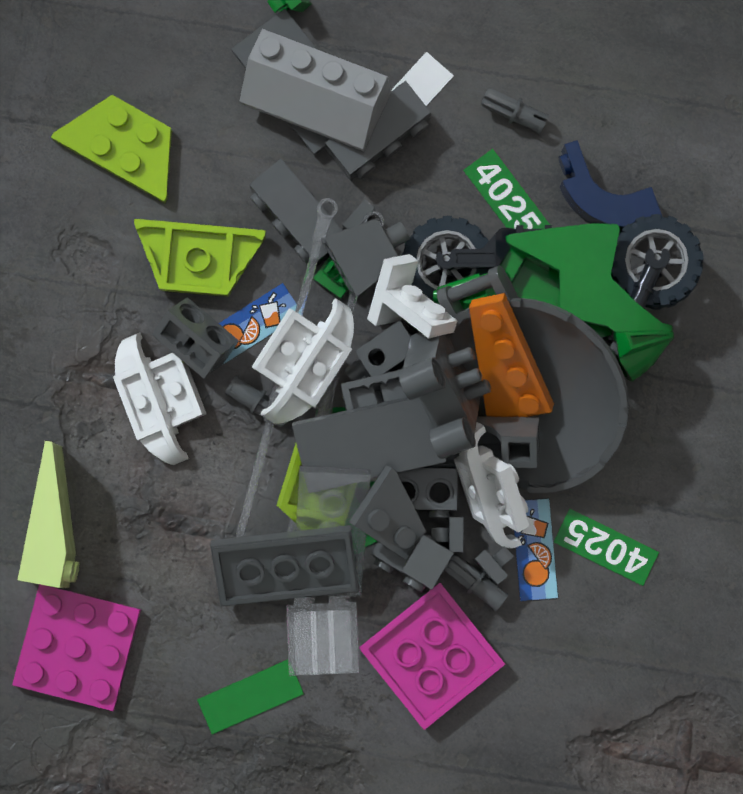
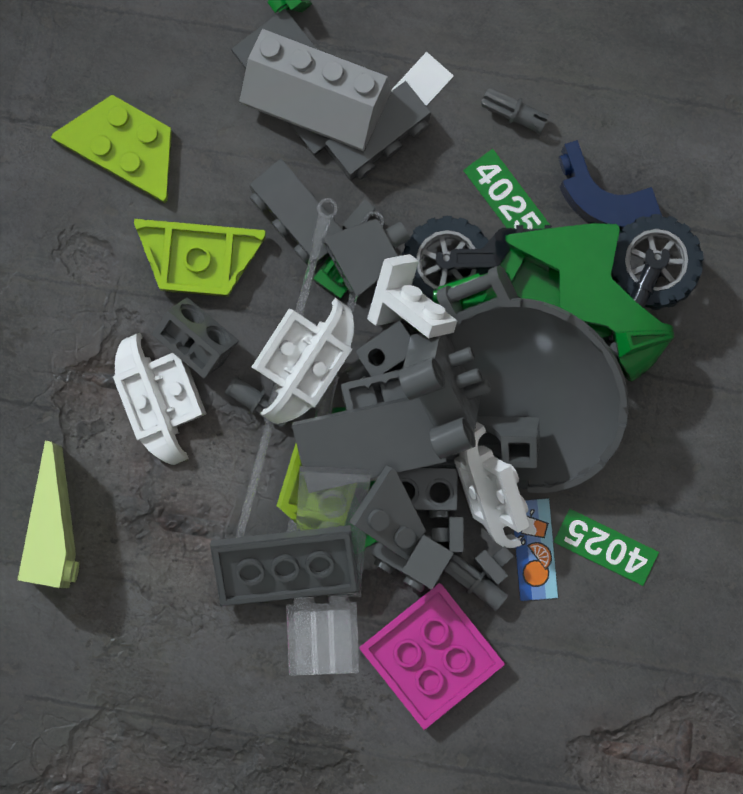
dark pink plate [12,584,141,711] -> none
green sticker [197,659,304,734] -> none
sticker [219,283,303,364] -> none
orange wing [469,293,554,417] -> none

